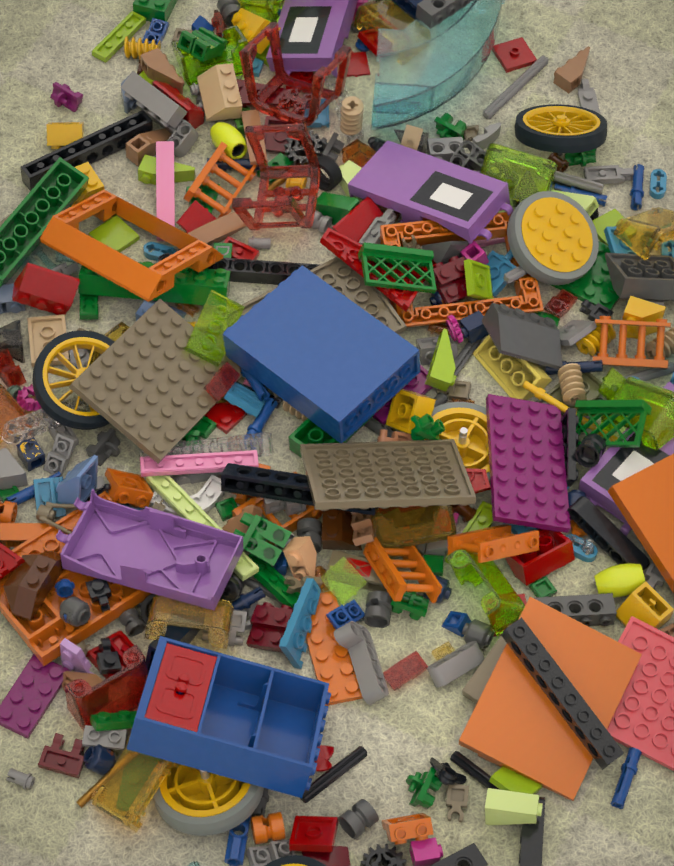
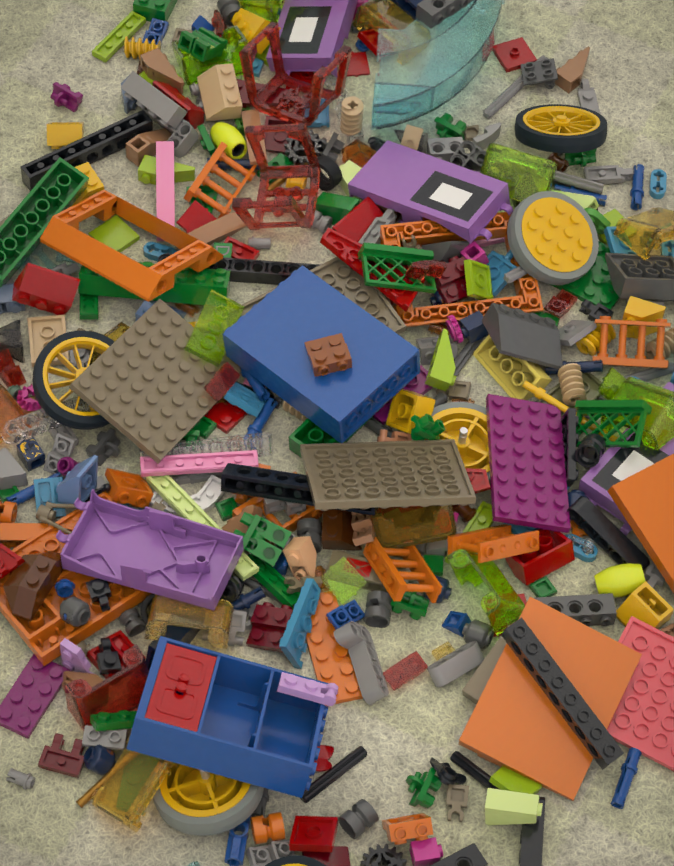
none -> magenta cone [57,457,79,476]
none -> green plate [197,124,216,156]
none -> lavender plate [277,672,338,706]
none -> dark orange plate [304,333,352,377]
none -> clear red slope [405,260,447,280]
none -> dark grey hinge [520,58,558,89]
none -> bright green plate [585,208,611,234]

